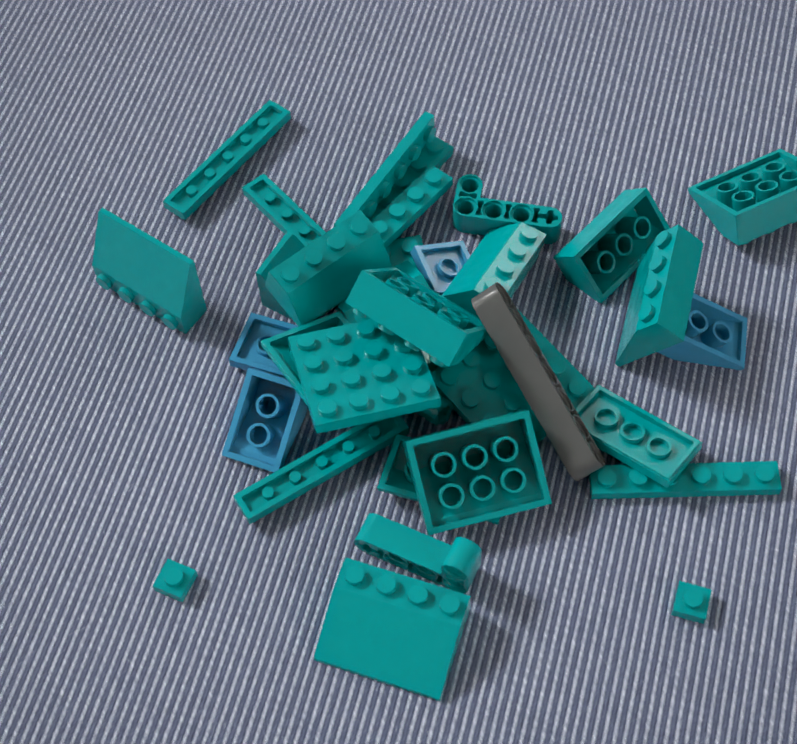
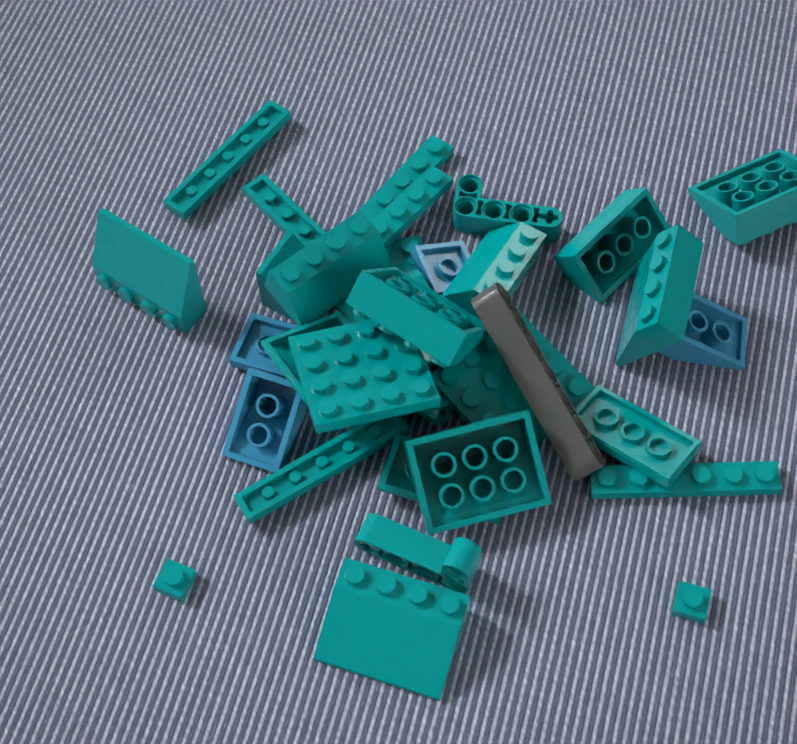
teal plate [334,111,436,227] -> none

